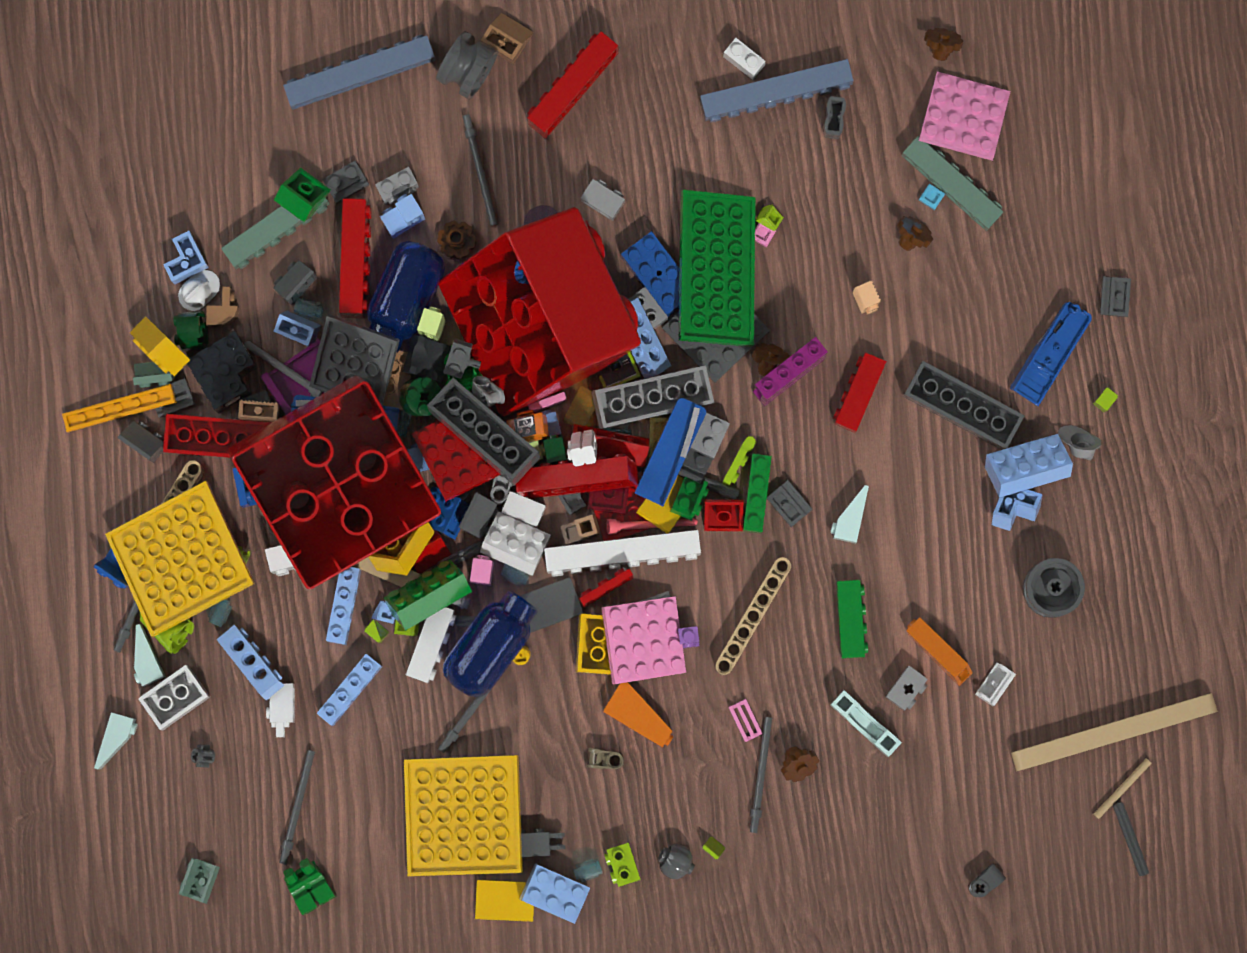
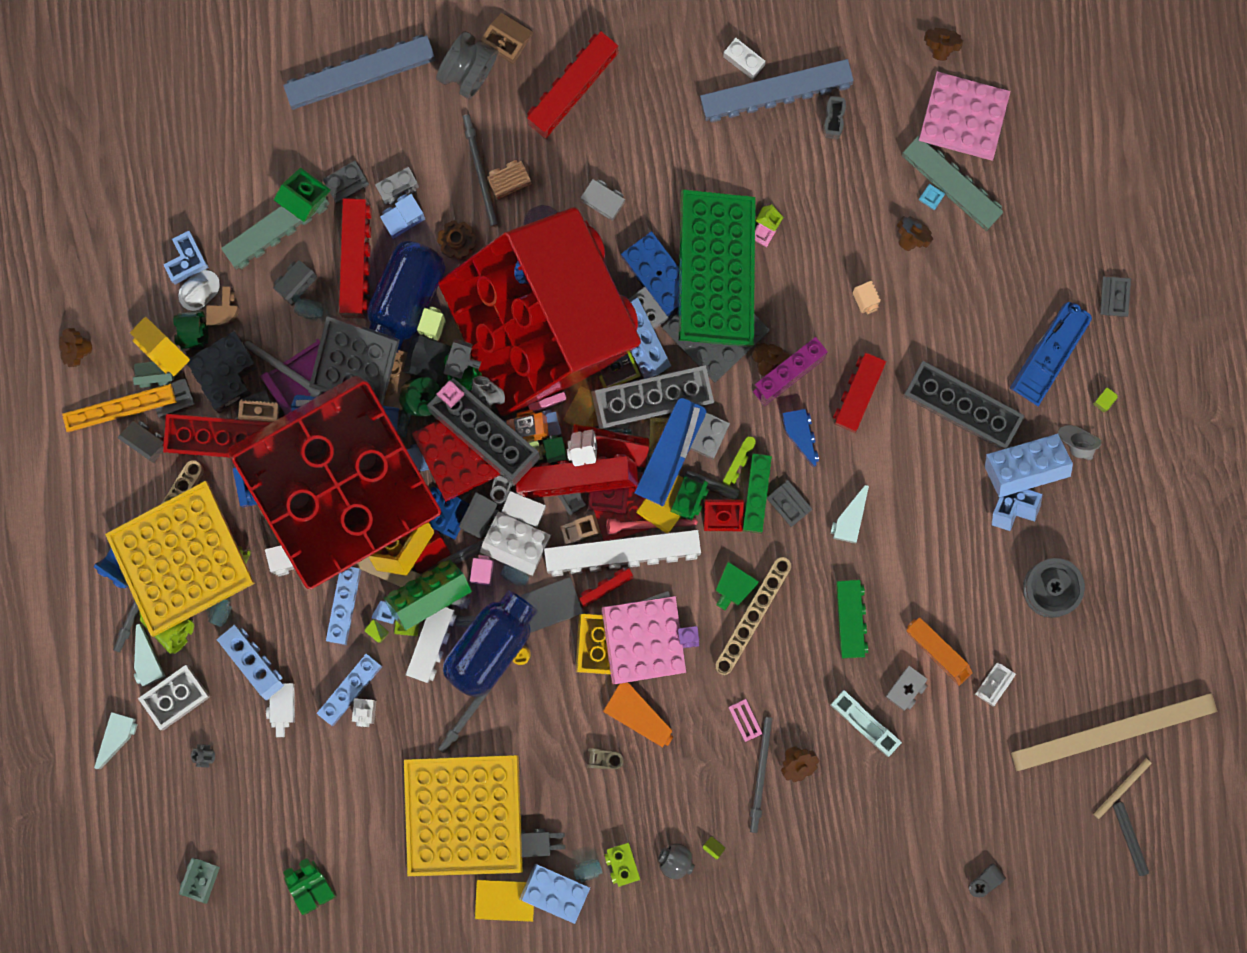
light blue brick [273,311,321,346] -> none
dark grey bar [279,750,315,865] -> none
dark grey plate [678,449,713,484] -> none
none -> reddish brown plant [59,328,92,367]
none -> white hinge [352,698,377,727]
none -> bright pink tile [437,381,464,408]
none -> light nougat brick [487,160,531,200]
none -> green torso [716,562,759,611]
none -> blue slope [782,409,819,467]

